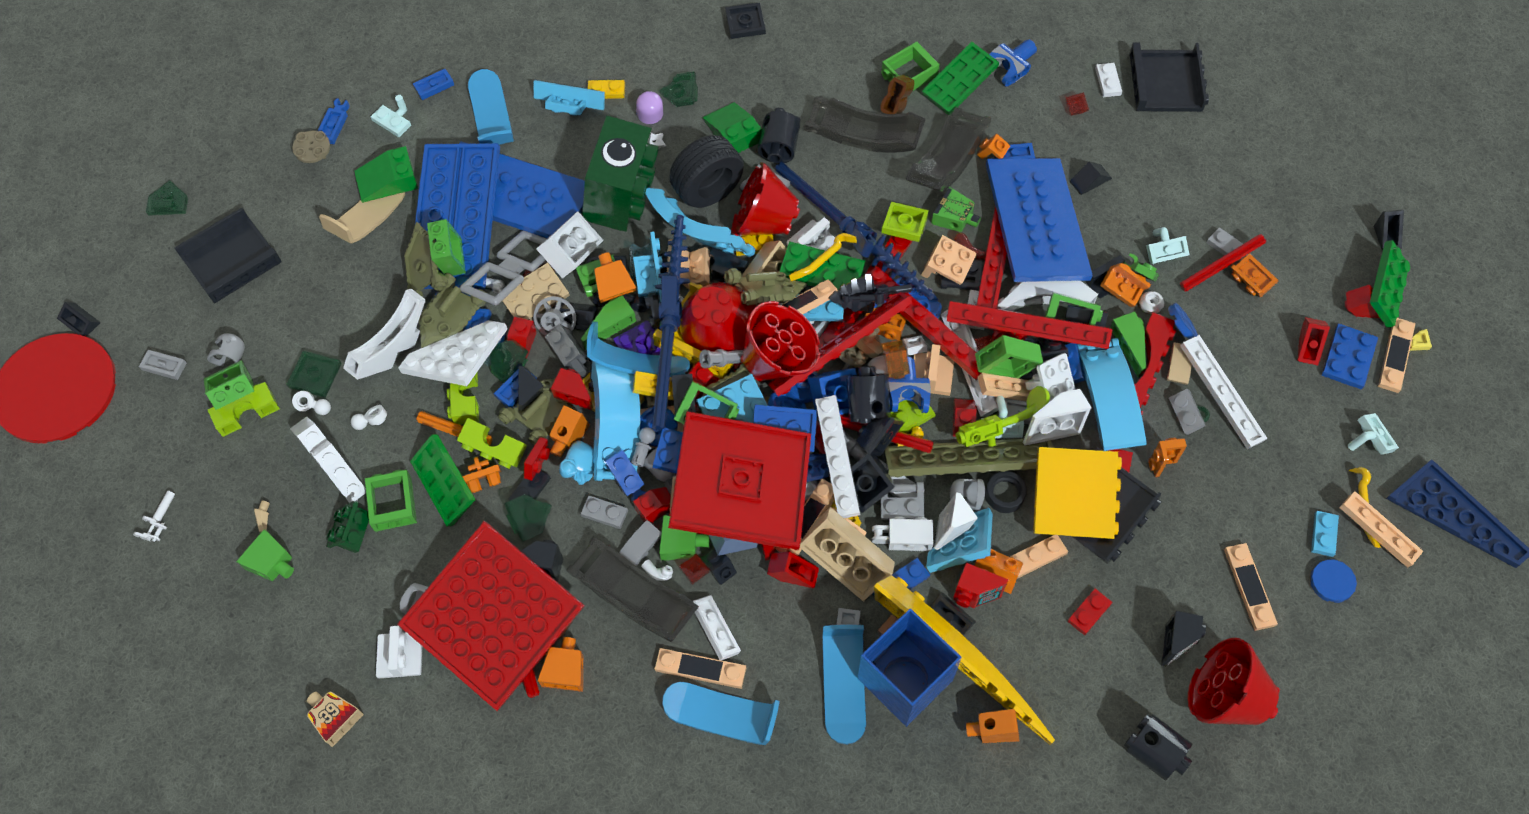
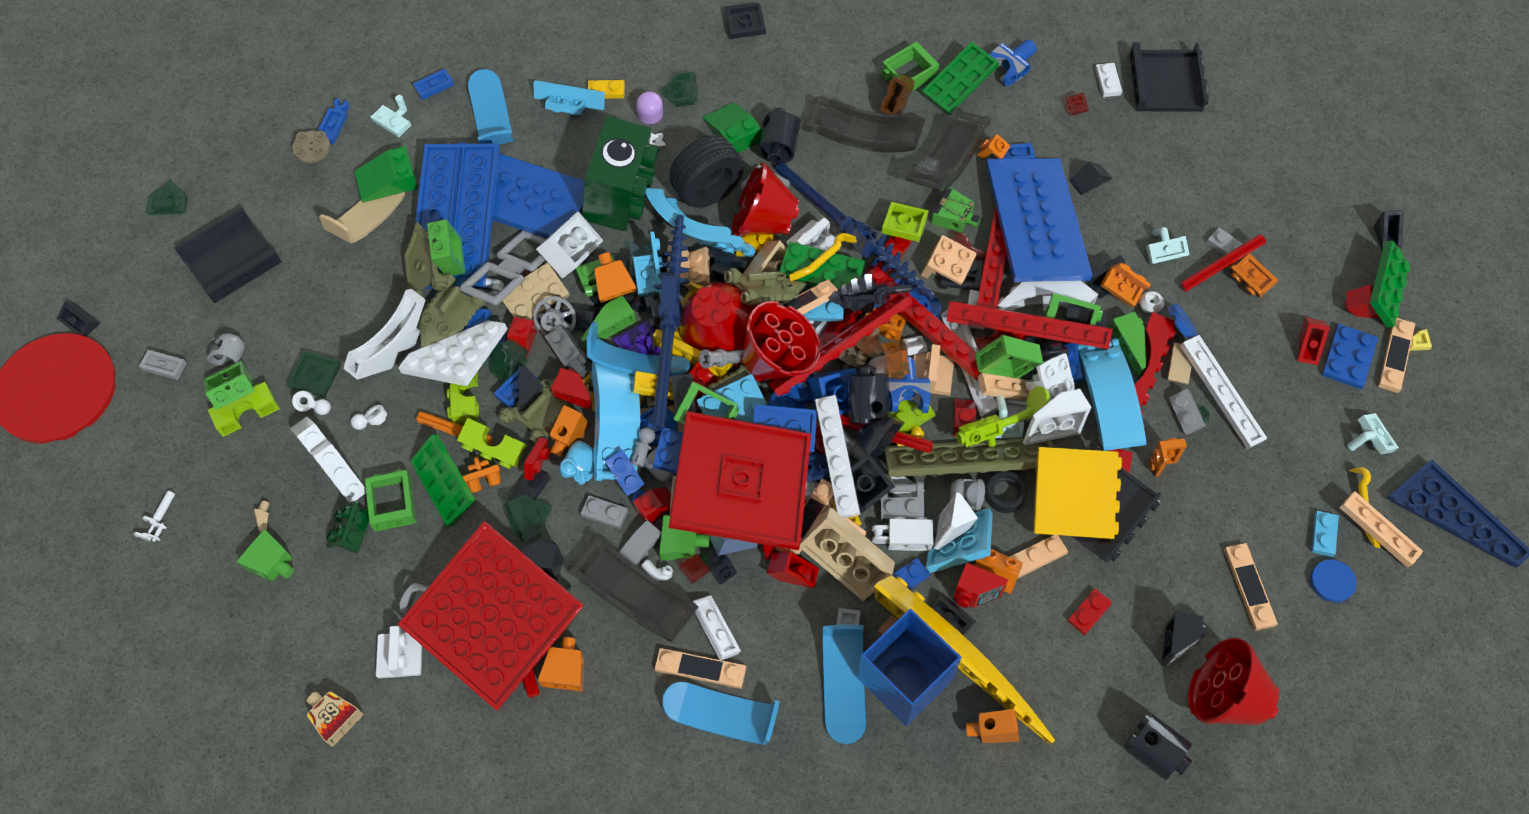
bright green plate [1124,254,1159,281] -> none

